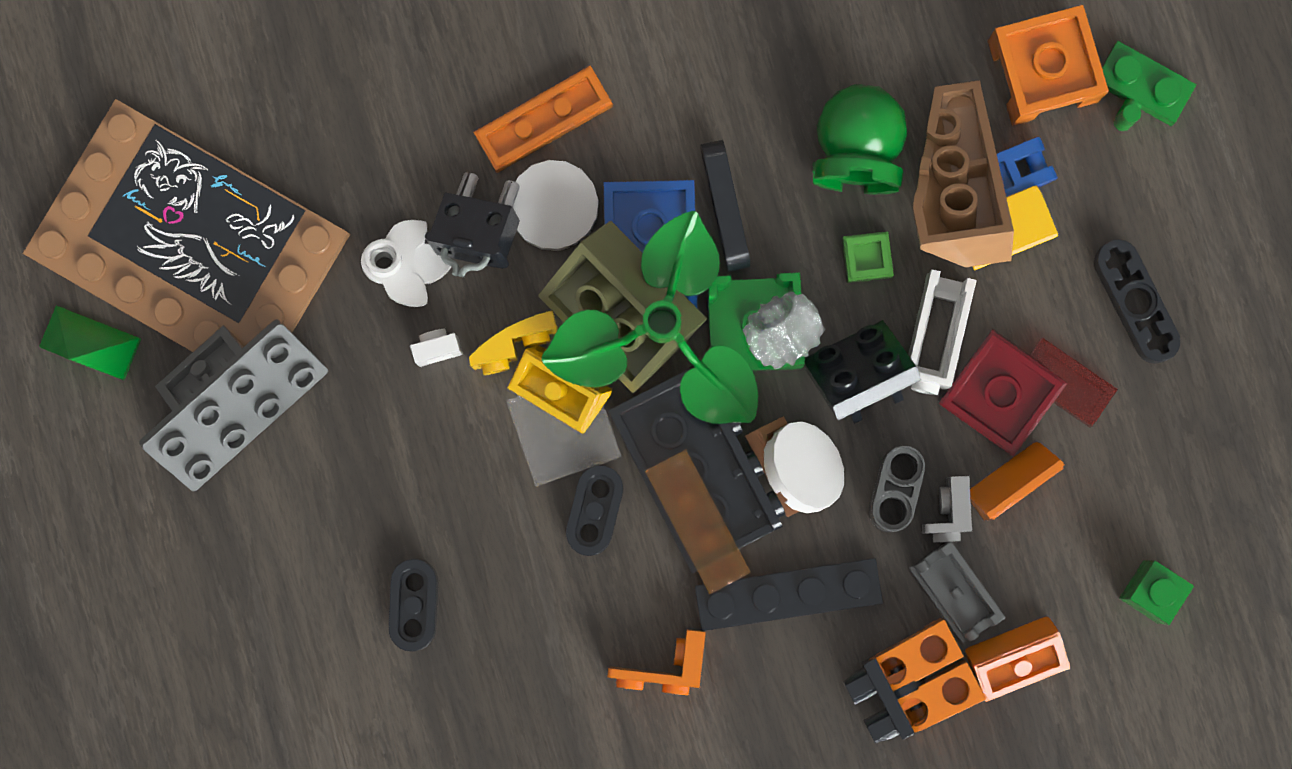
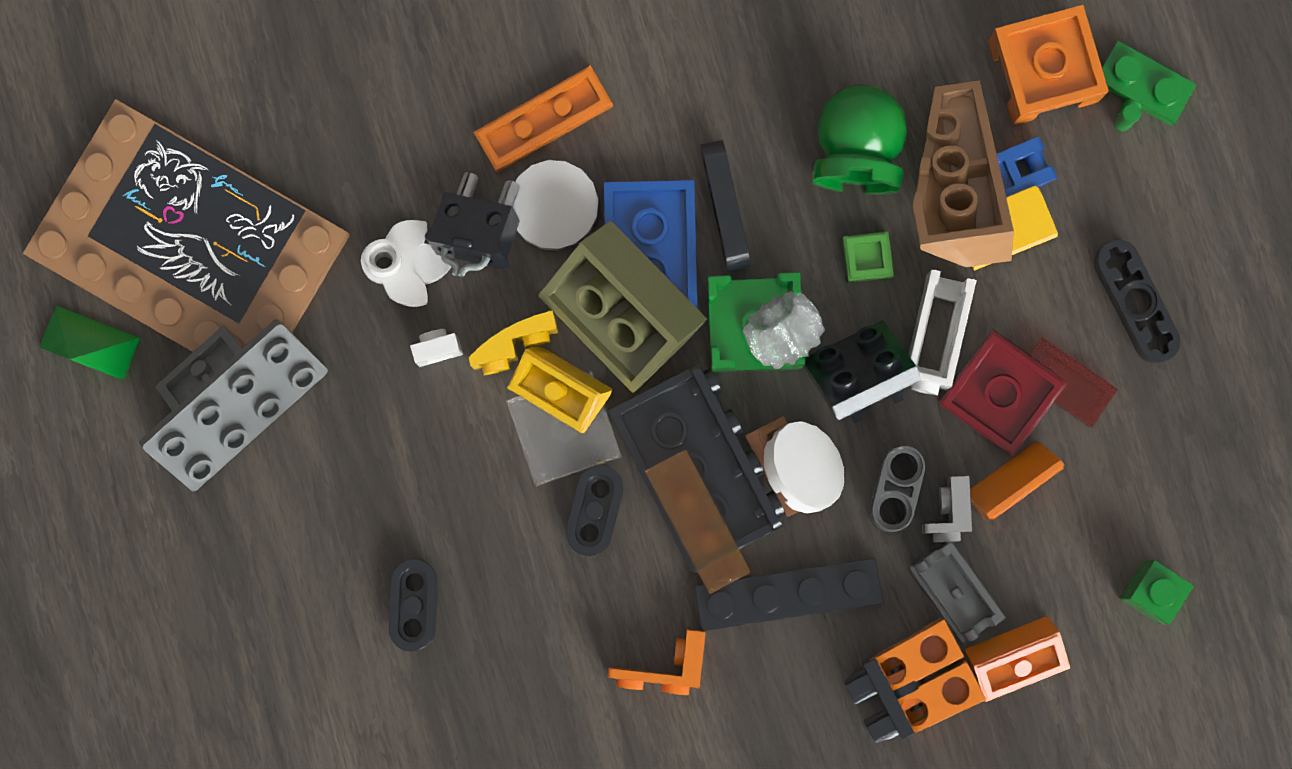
green plant [542,211,758,424] -> none

